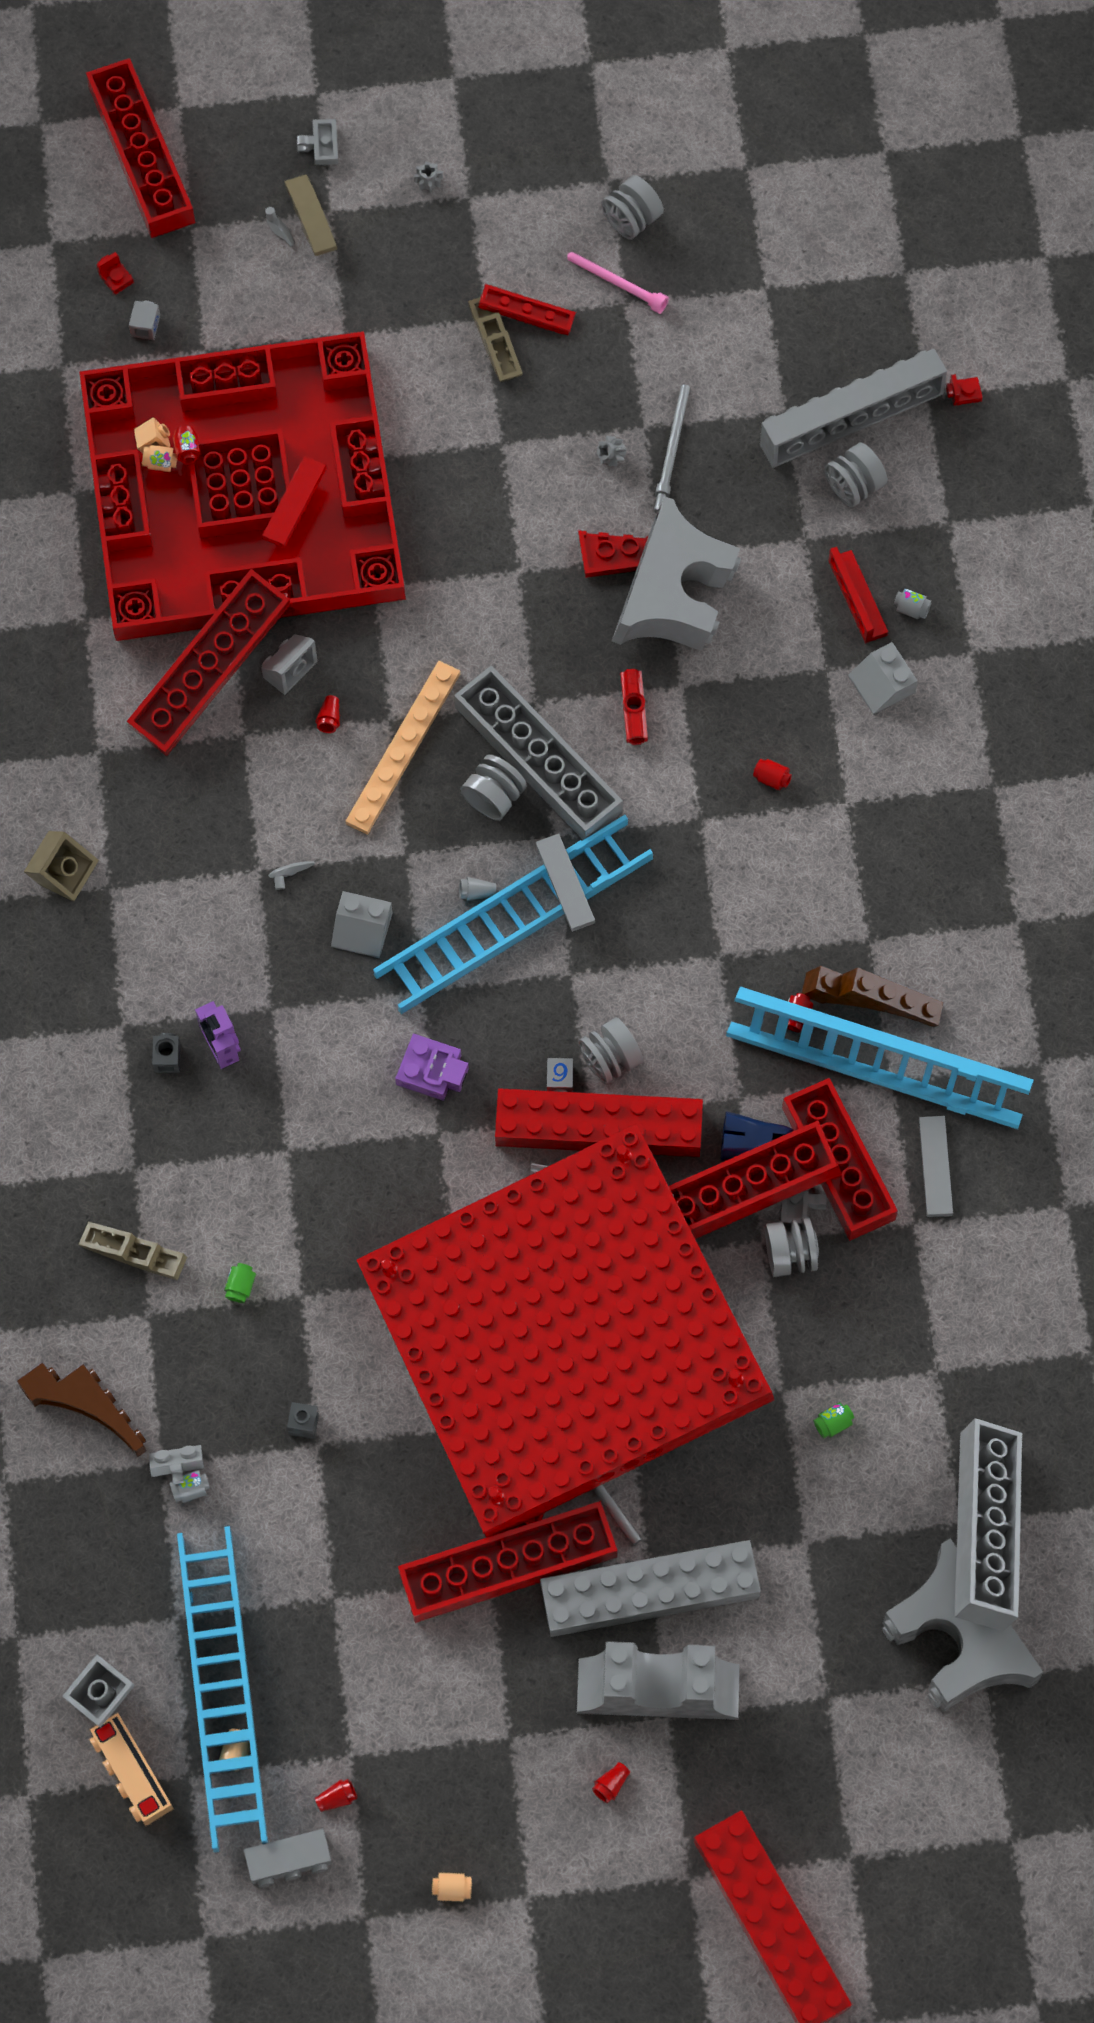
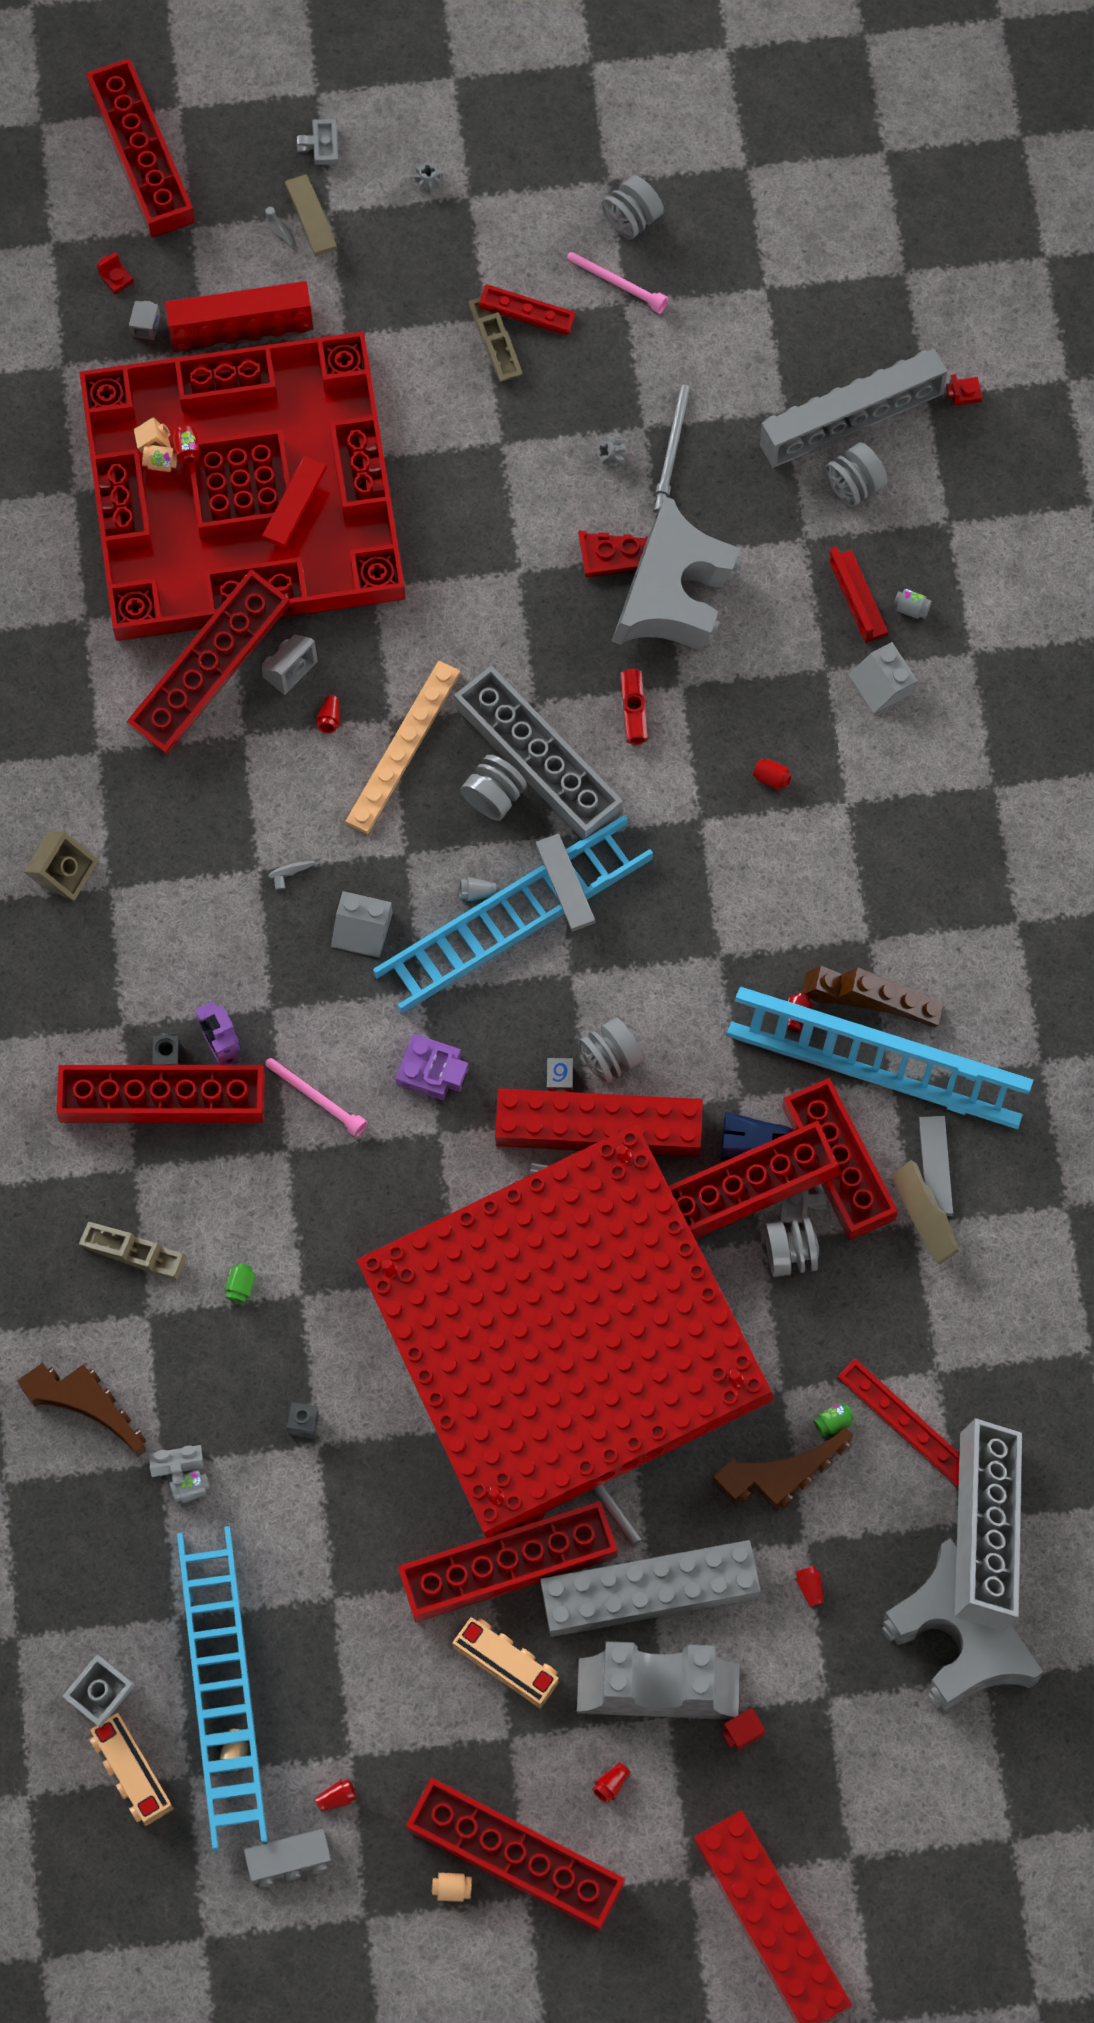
none -> red brick [56,1065,265,1123]
none -> red brick [165,281,314,351]
none -> bright pink piece [266,1058,368,1138]
none -> red brick [406,1777,625,1932]
none -> light nougat brick [452,1617,559,1709]
none -> reddish brown arch [713,1427,853,1510]
none -> red brick [722,1707,766,1752]
none -> red cone [795,1565,824,1607]
none -> red tile [837,1358,960,1489]
none -> dark tan slope [892,1160,960,1265]

